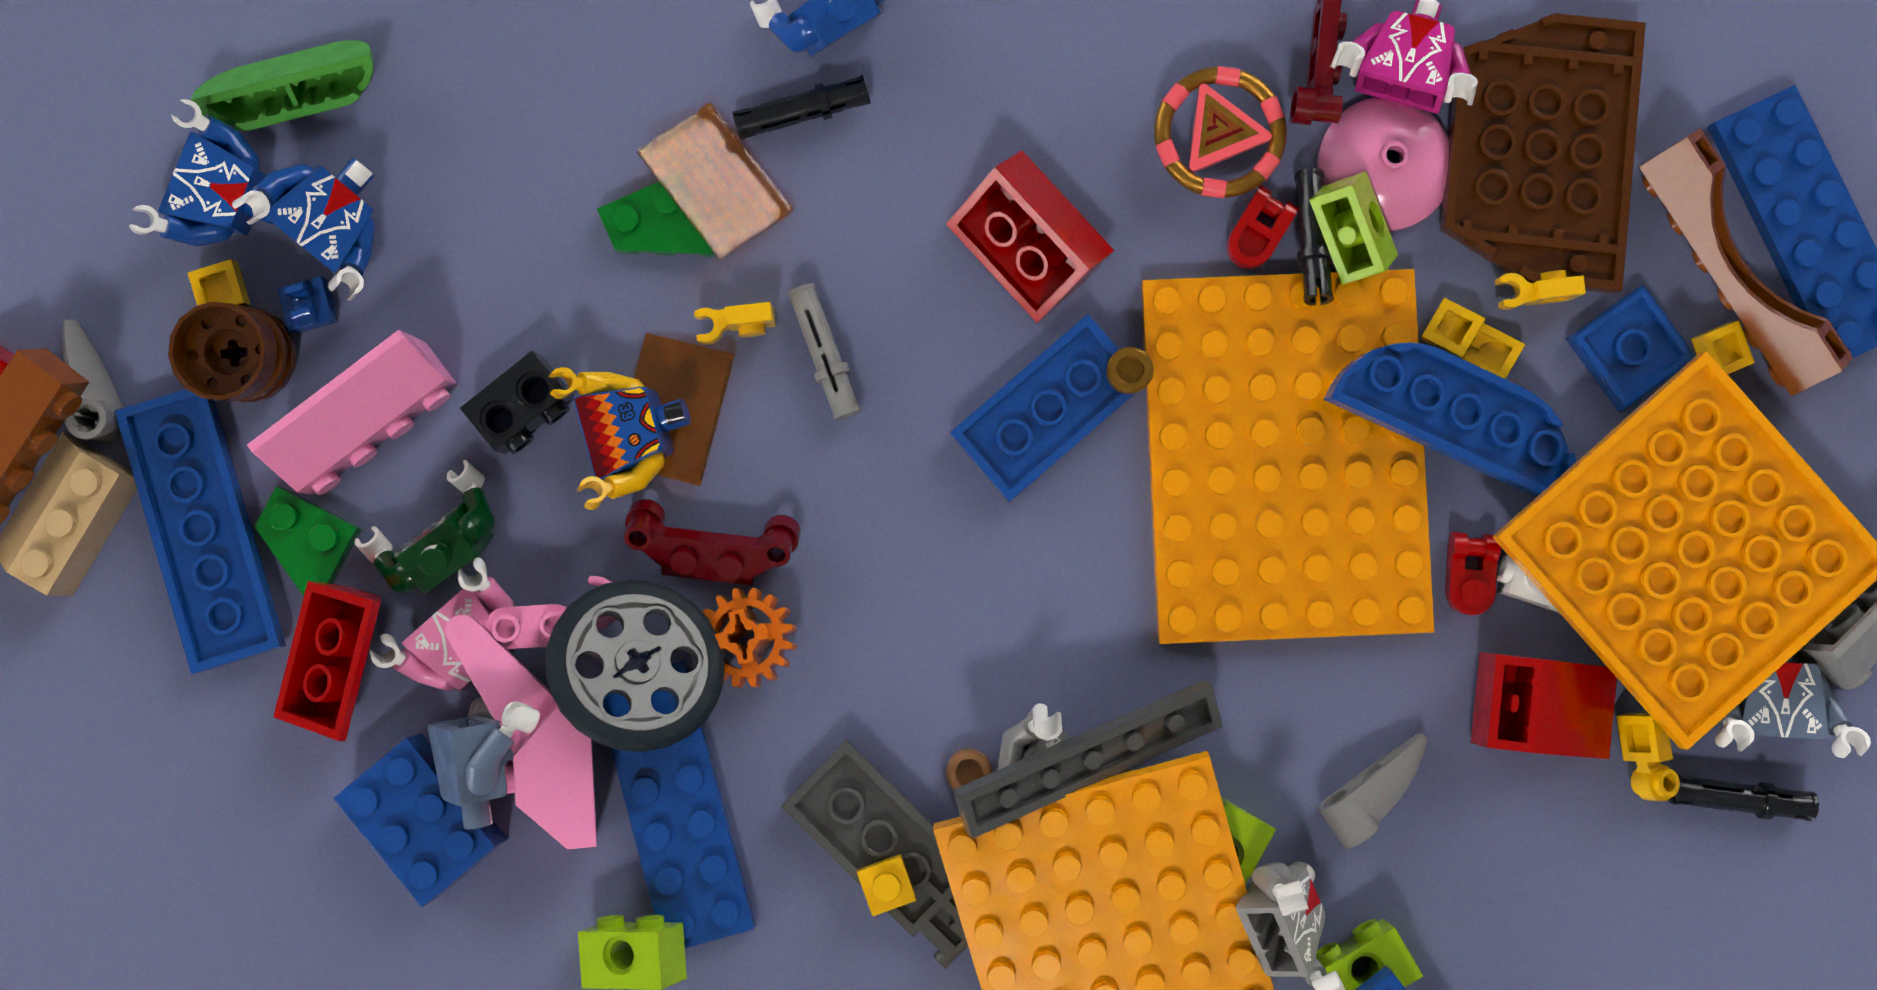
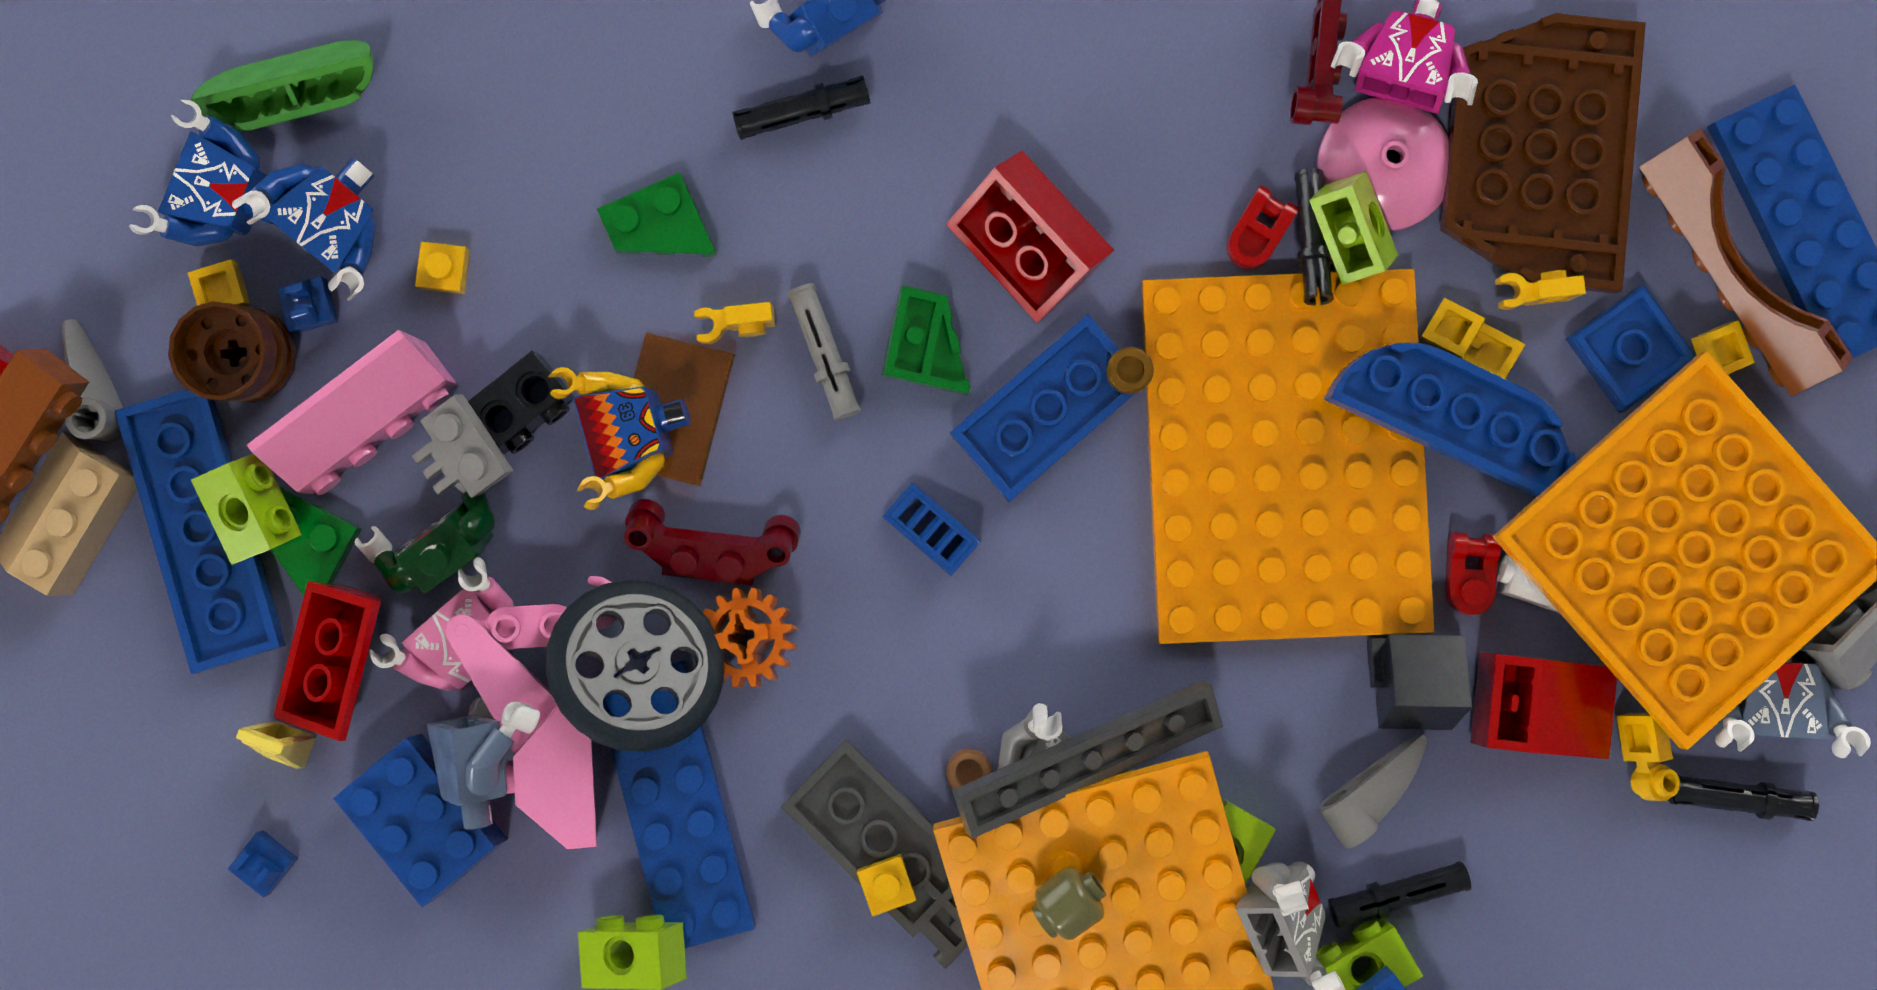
clear orange piece [637,103,794,259] -> none
piece [1154,66,1287,199] -> none
none -> lime brick [191,454,302,565]
none -> blue tile [228,830,298,898]
none -> light yellow slope [236,721,316,769]
none -> light grey hinge [412,394,514,498]
none -> yellow plate [415,242,470,294]
none -> green wing [881,285,970,395]
none -> blue slope [882,483,981,576]
none -> olive head [1032,867,1106,940]
none -> black pin [1328,861,1471,928]
none -> black plate [1367,634,1472,730]

